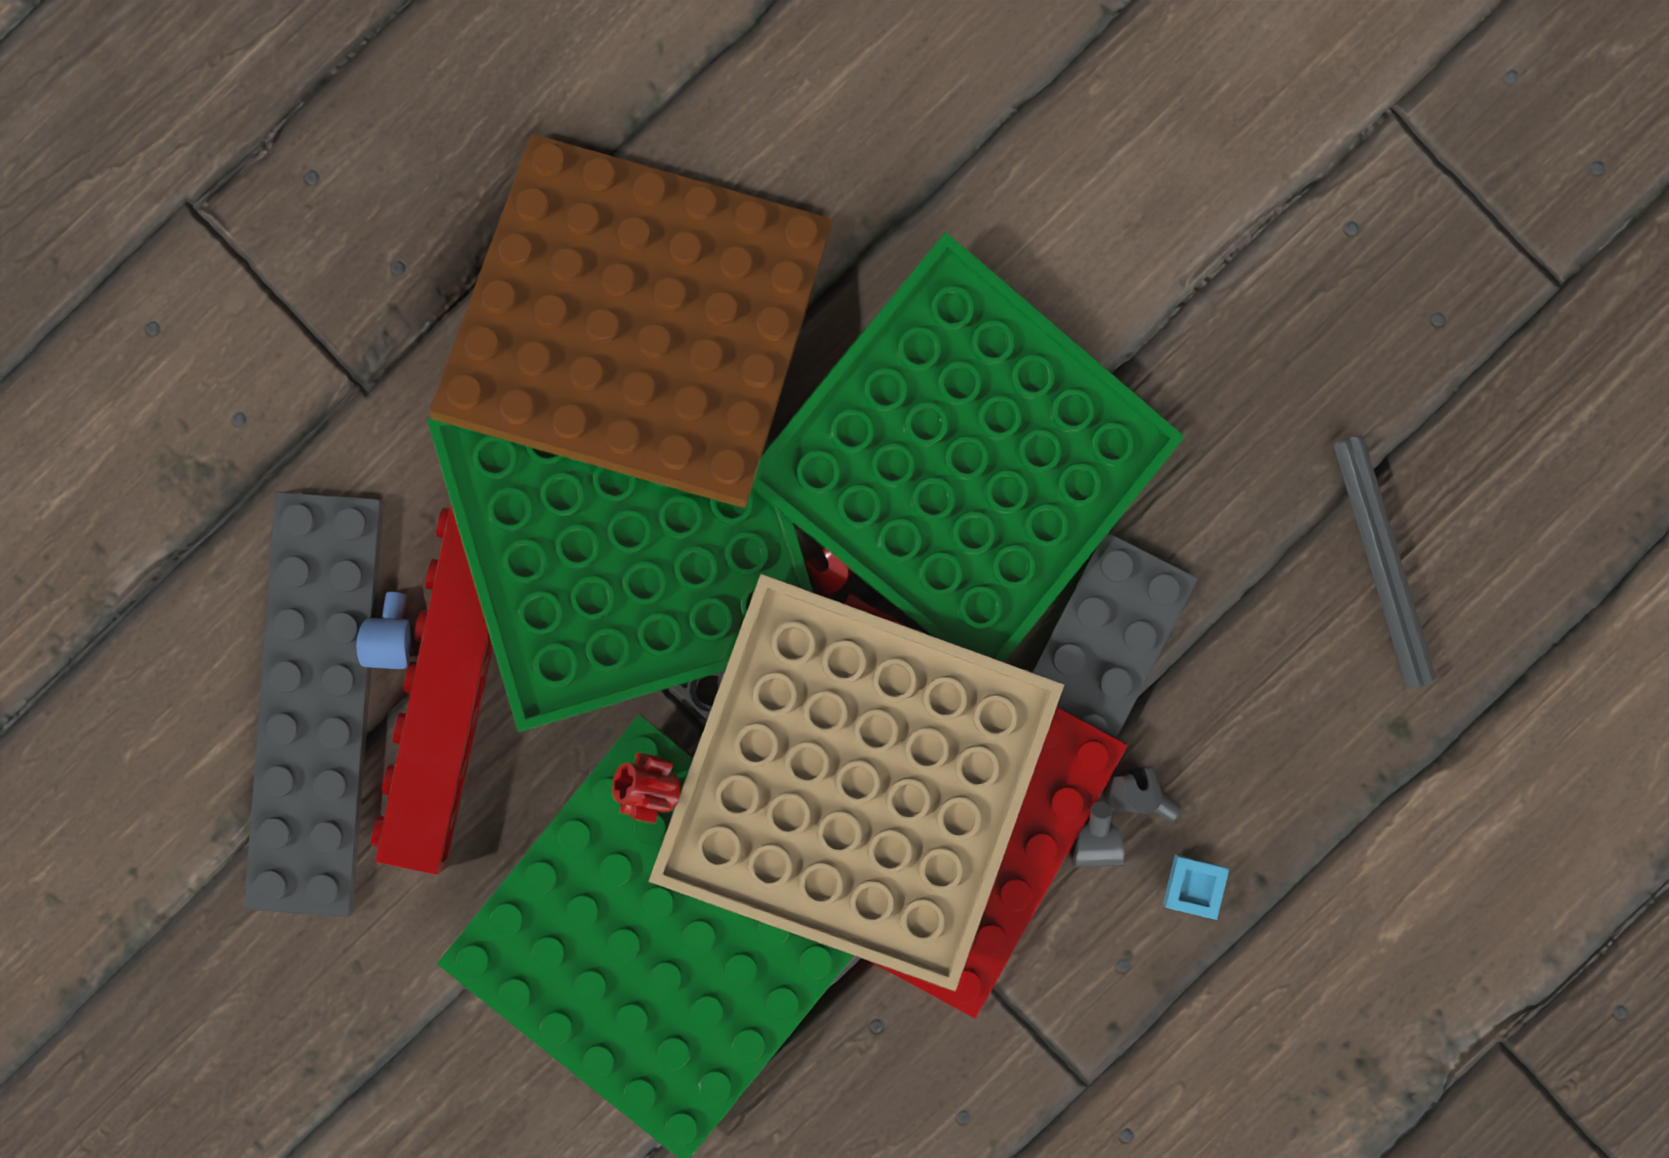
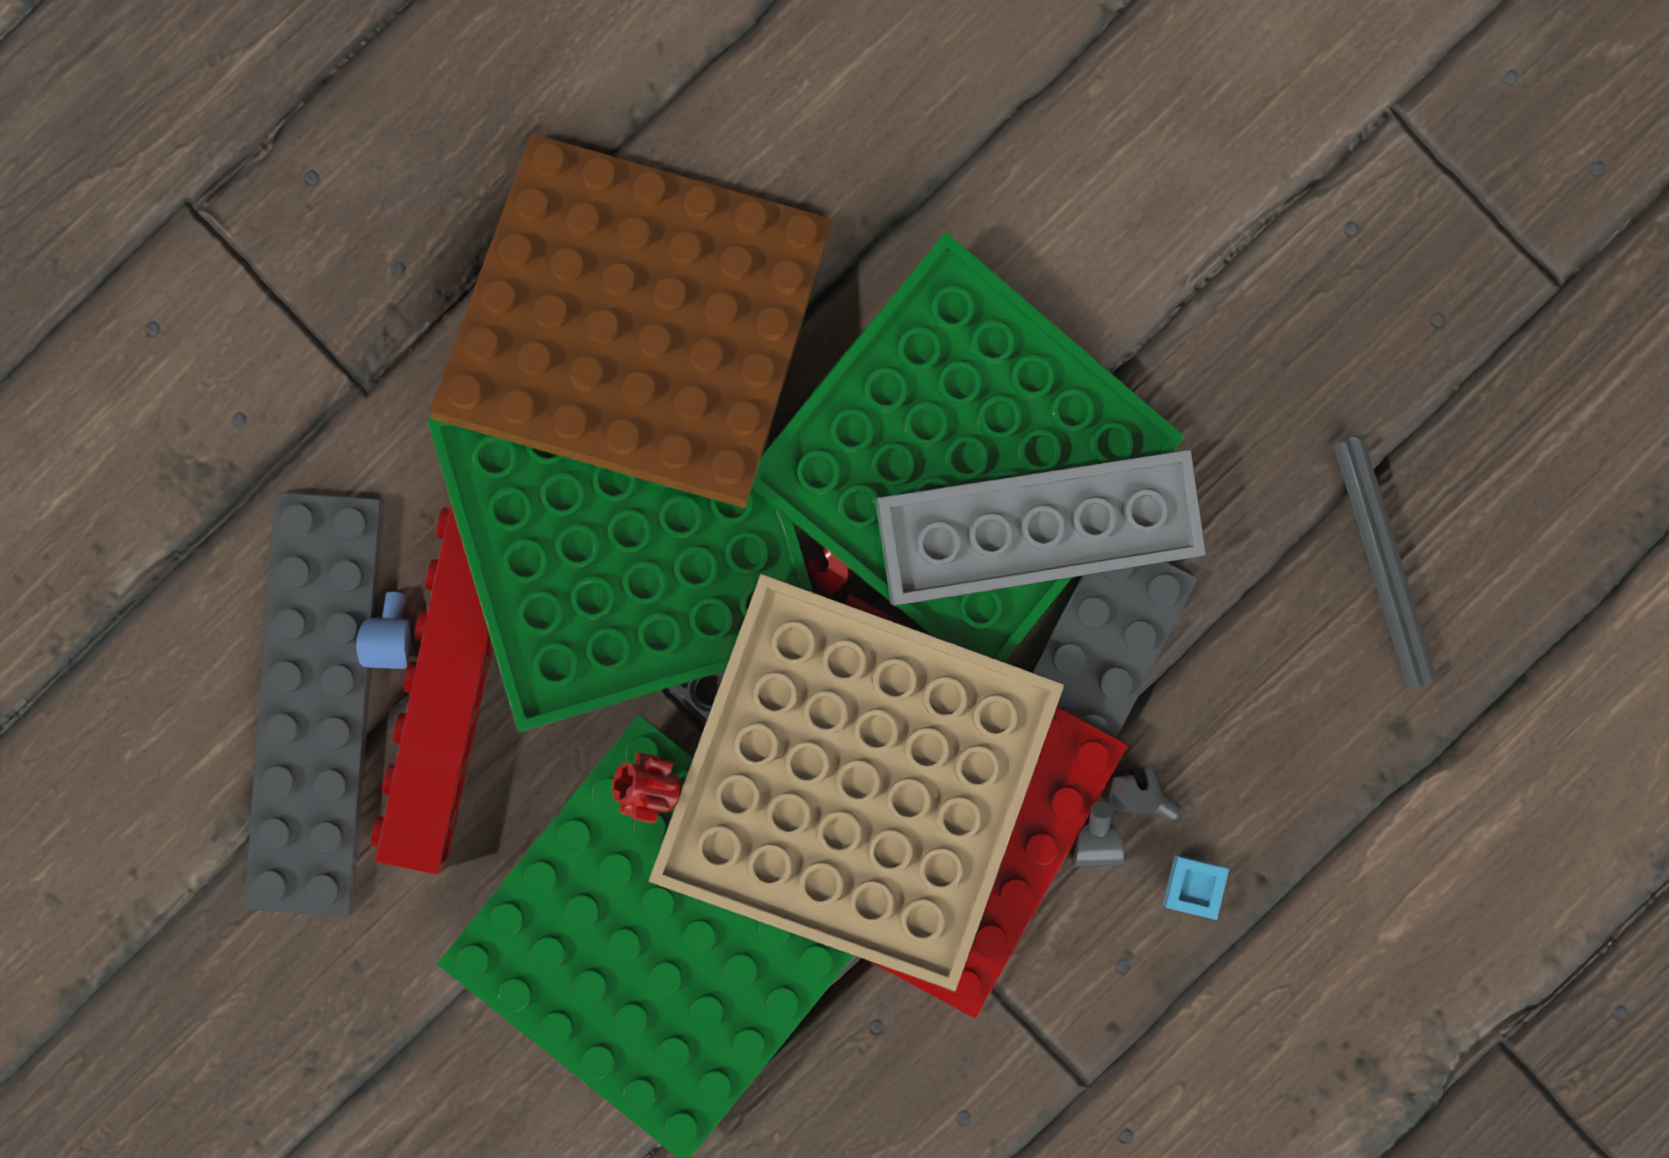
none -> light grey plate [875,450,1206,605]

